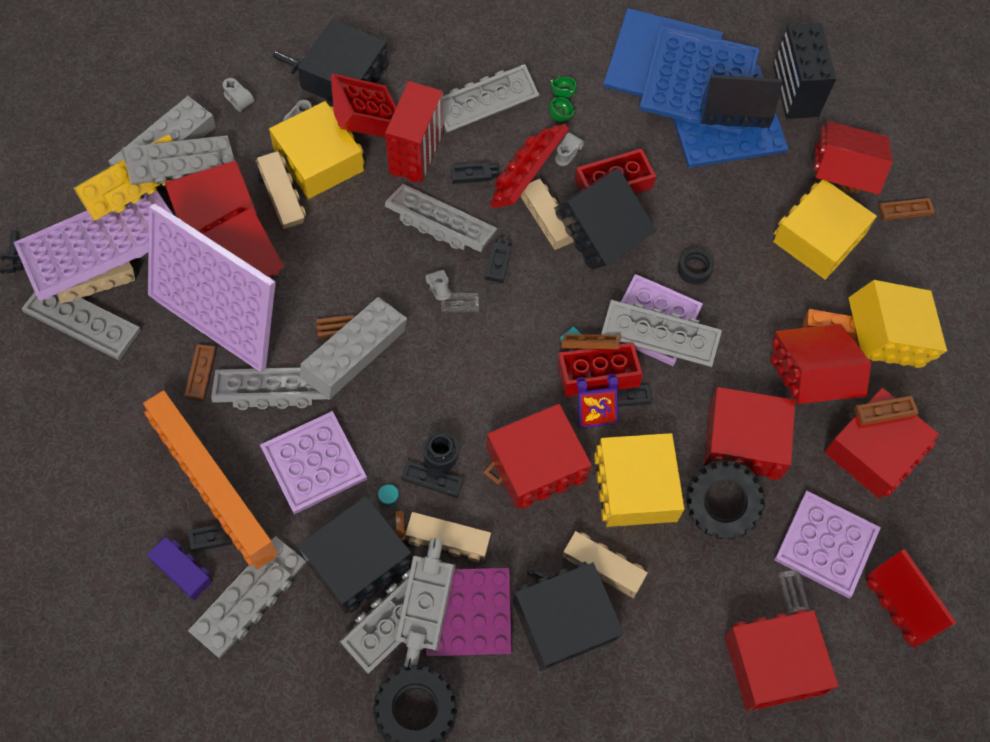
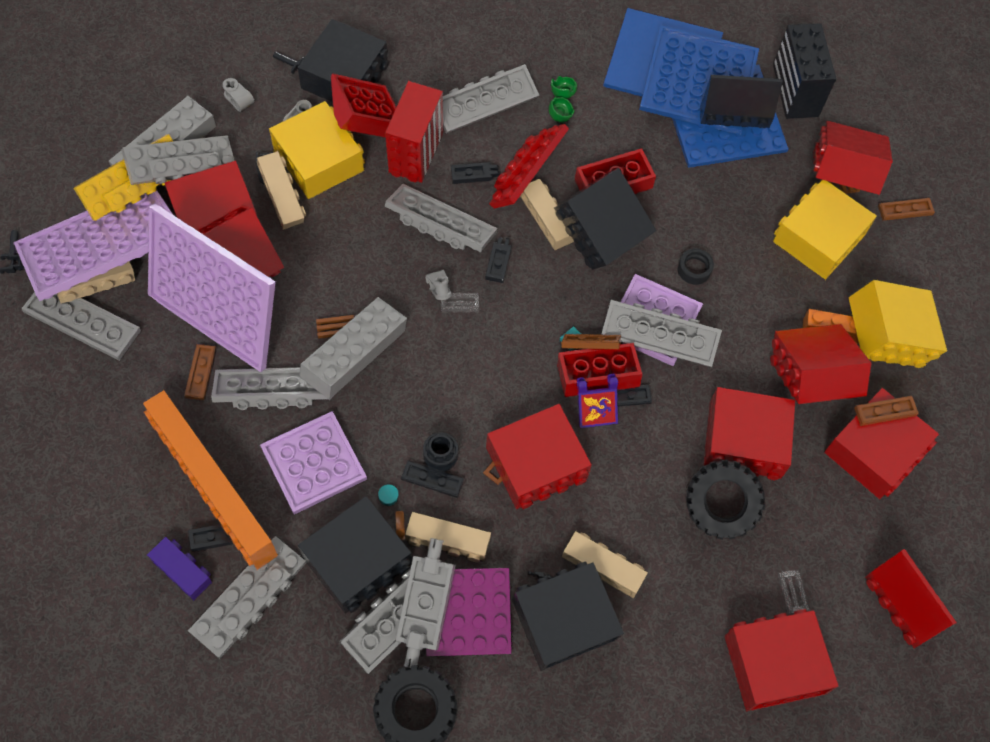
light grey piece [555,133,584,166] -> none
yellow brick [594,433,684,527] -> none
lavender plate [774,491,881,599] -> none

